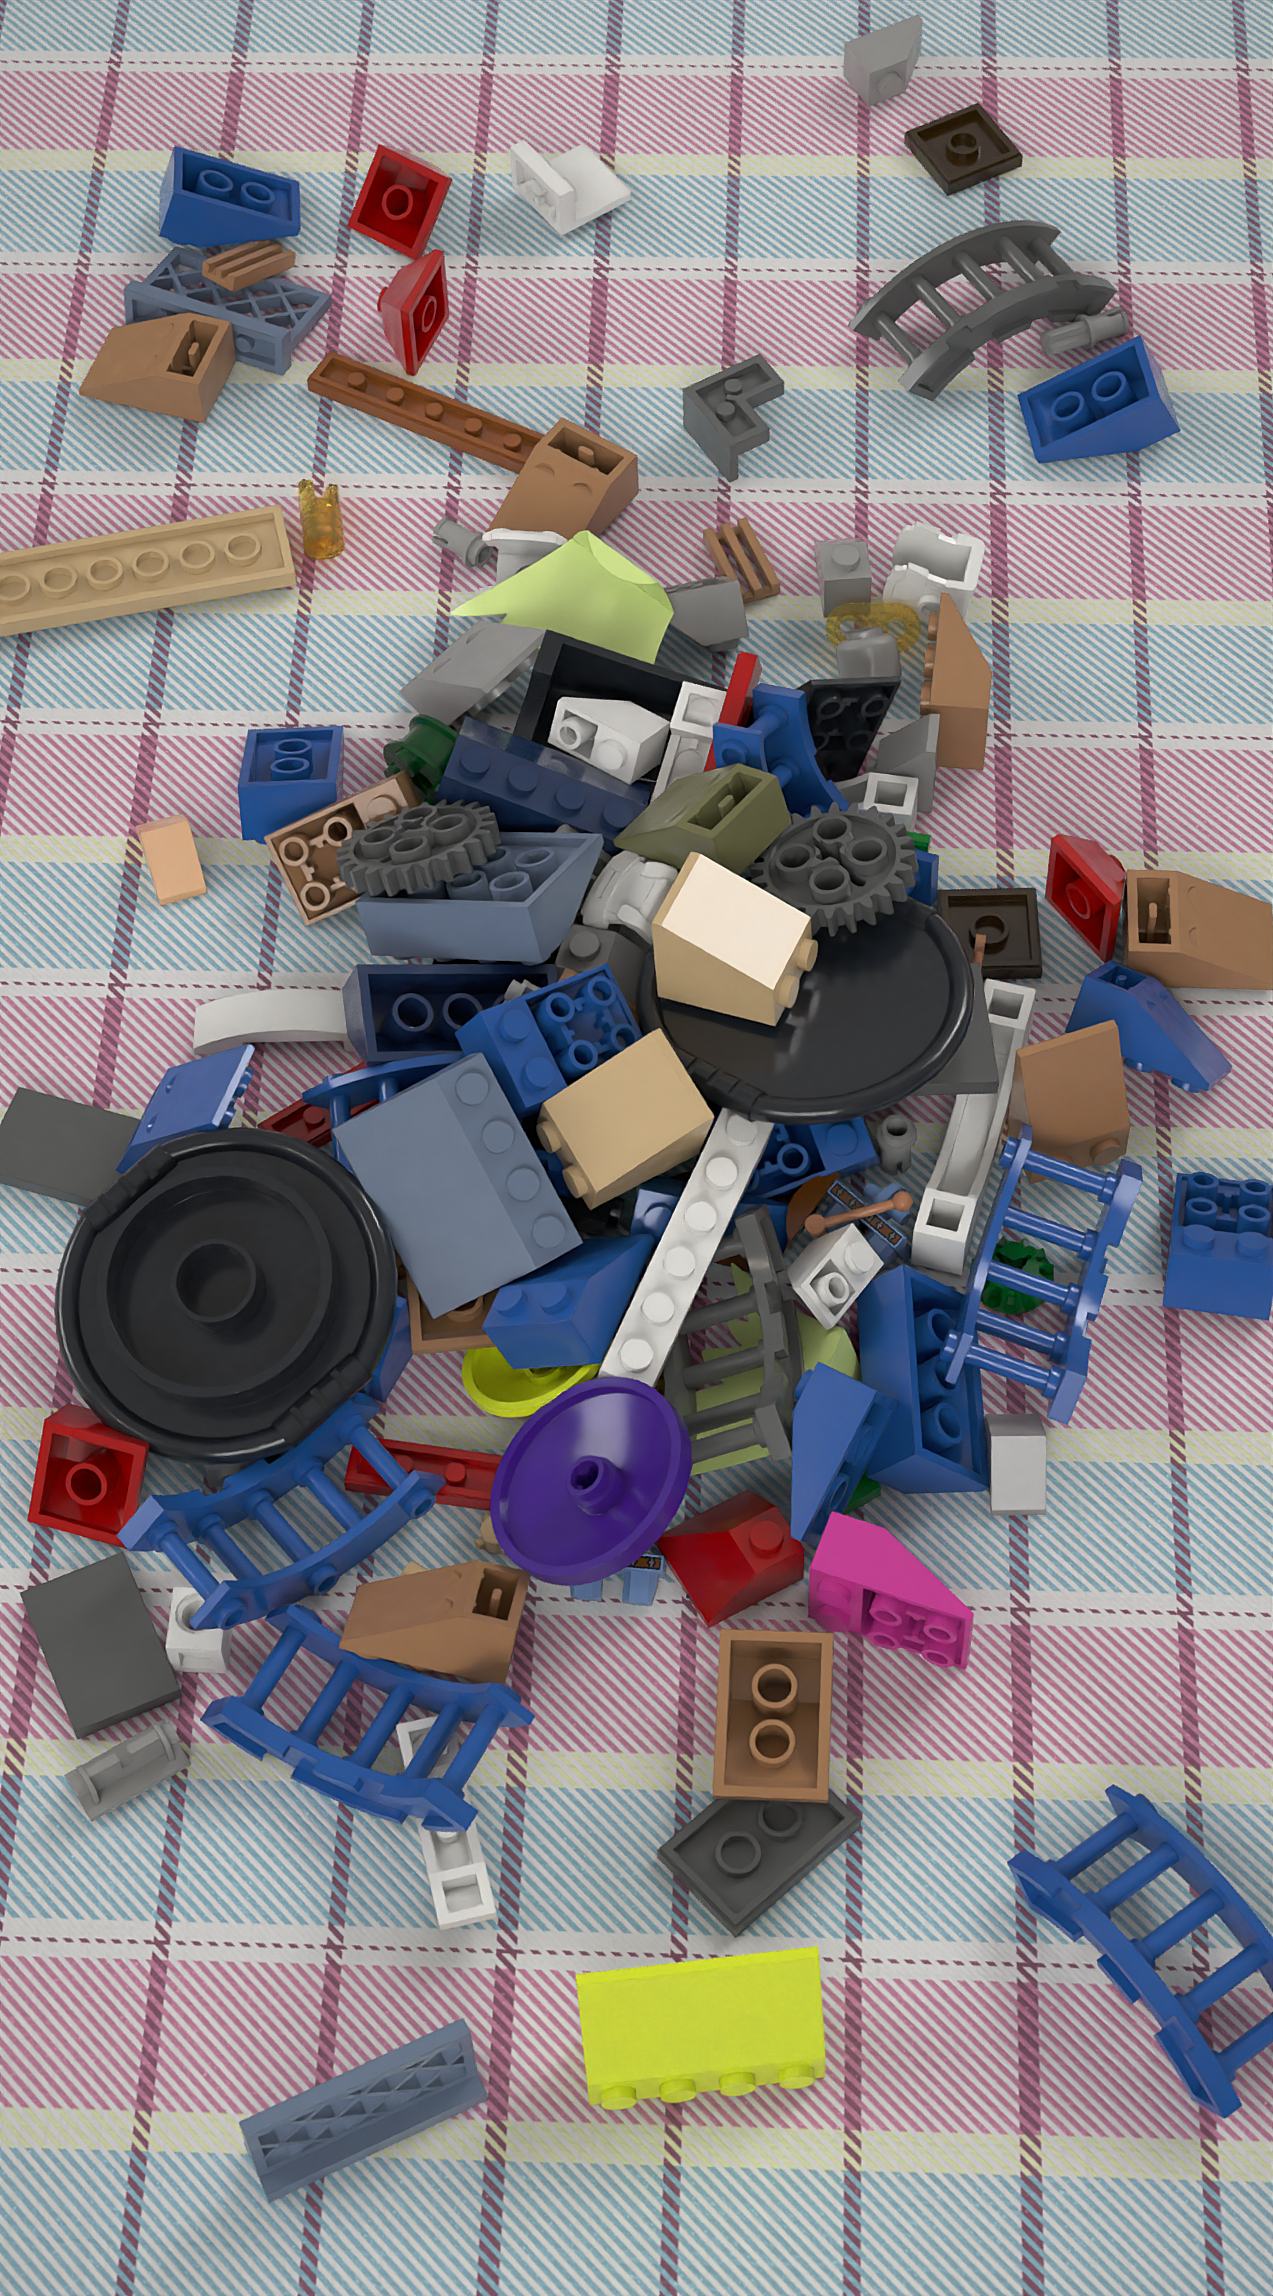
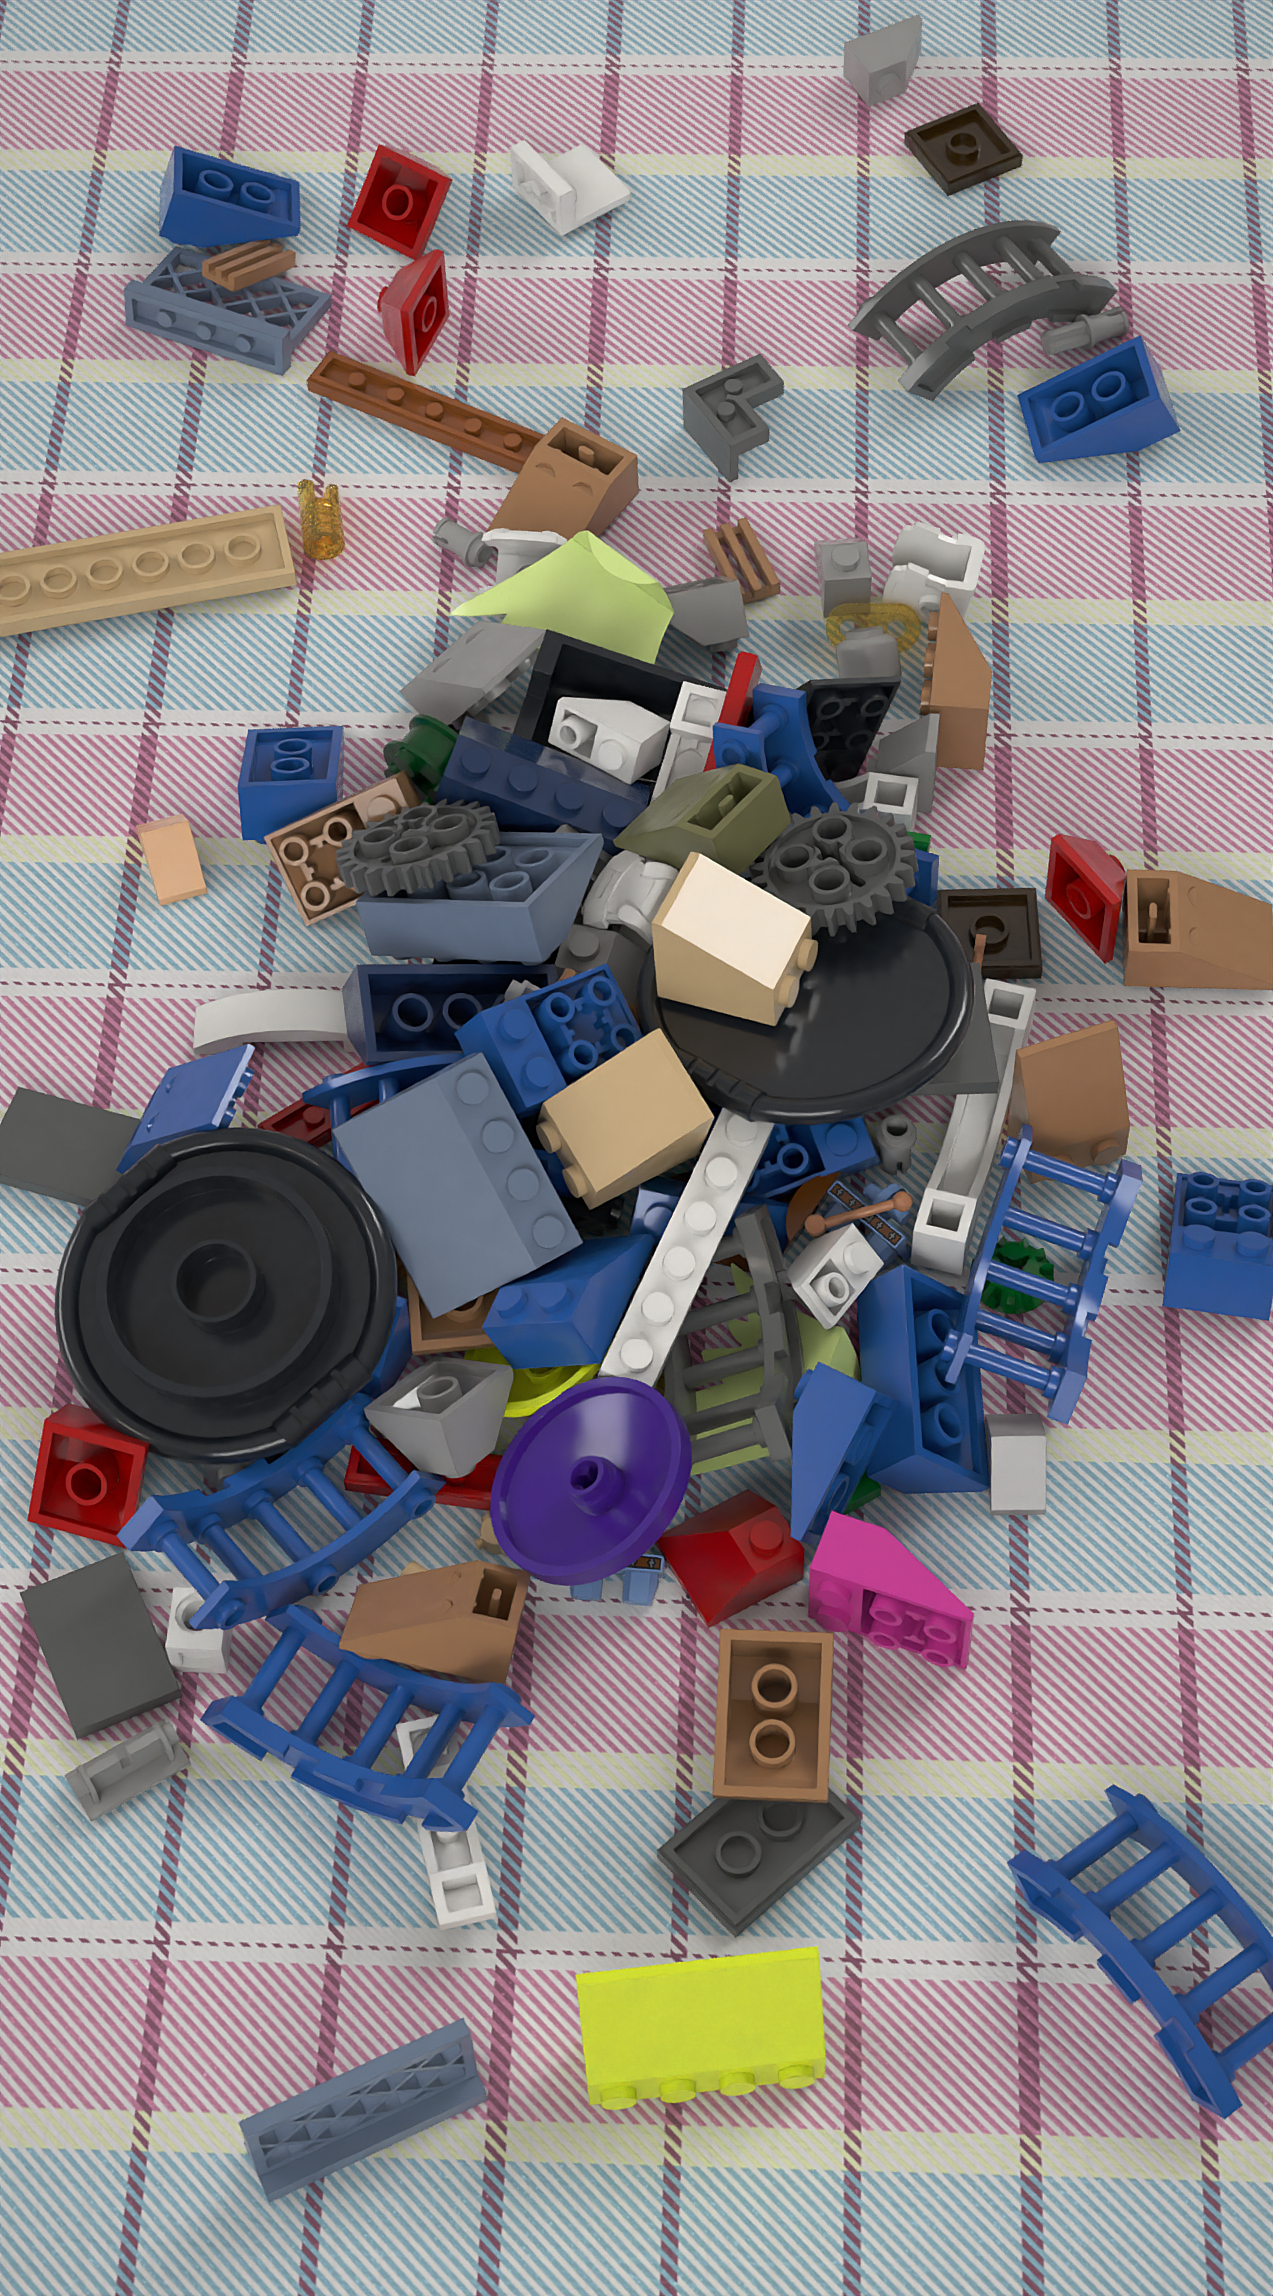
medium nougat slope [79,312,237,423] -> none
blue slope [1065,960,1232,1093] -> none
none -> light grey slope [364,1355,514,1478]

